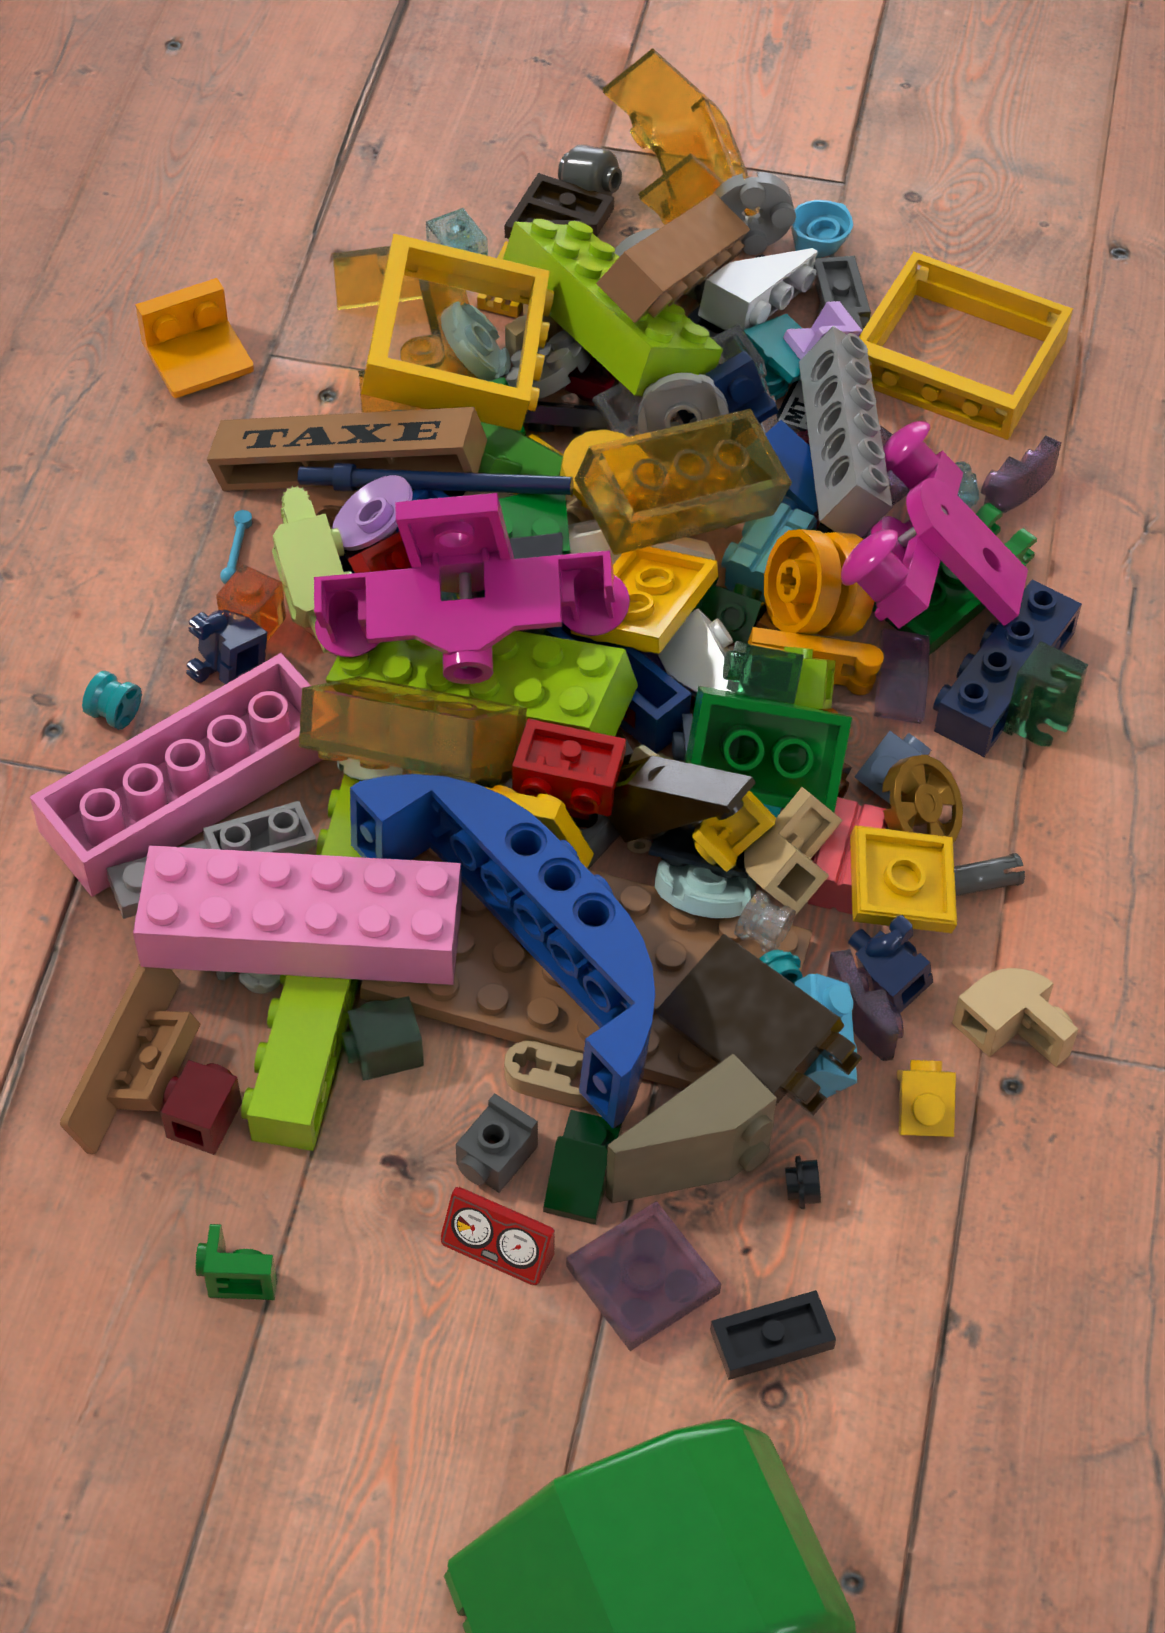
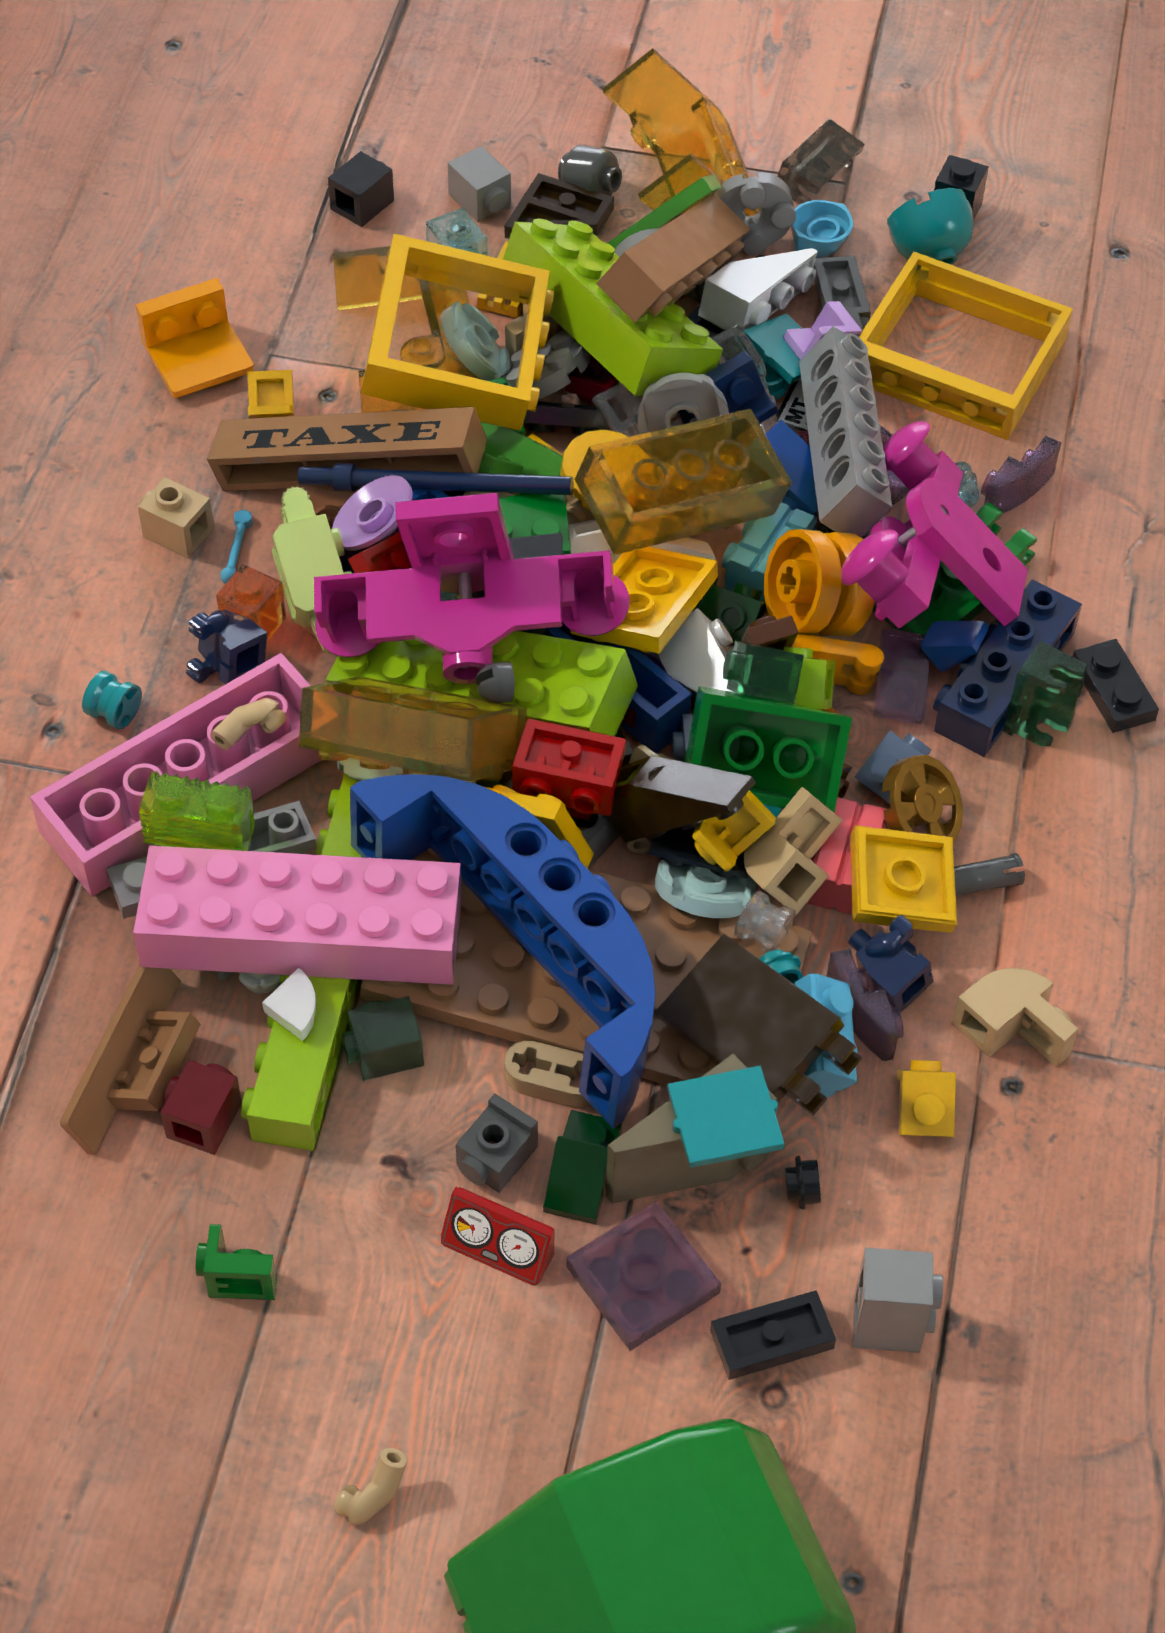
none -> tan brick [138,477,215,558]
none -> clear neon green brick [139,771,255,851]
none -> tan arm [210,698,286,750]
none -> yellow bracket [247,369,295,419]
none -> white tile [262,968,316,1041]
none -> black brick [328,151,394,227]
none -> tan arm [334,1448,408,1525]
none -> light grey brick [448,146,511,222]
none -> dark grey hinge [476,662,515,703]
none -> bright green tile [608,174,722,248]
none -> teal piece [667,1065,785,1168]
none -> reddish brown plate [739,615,799,664]
none -> clear smoke hinge [777,118,865,205]
none -> light grey brick [853,1248,943,1353]
none -> teal cylinder [887,188,974,265]
none -> blue slope [920,621,989,672]
none -> black brick [934,154,989,219]
none -> black plate [1071,639,1159,733]

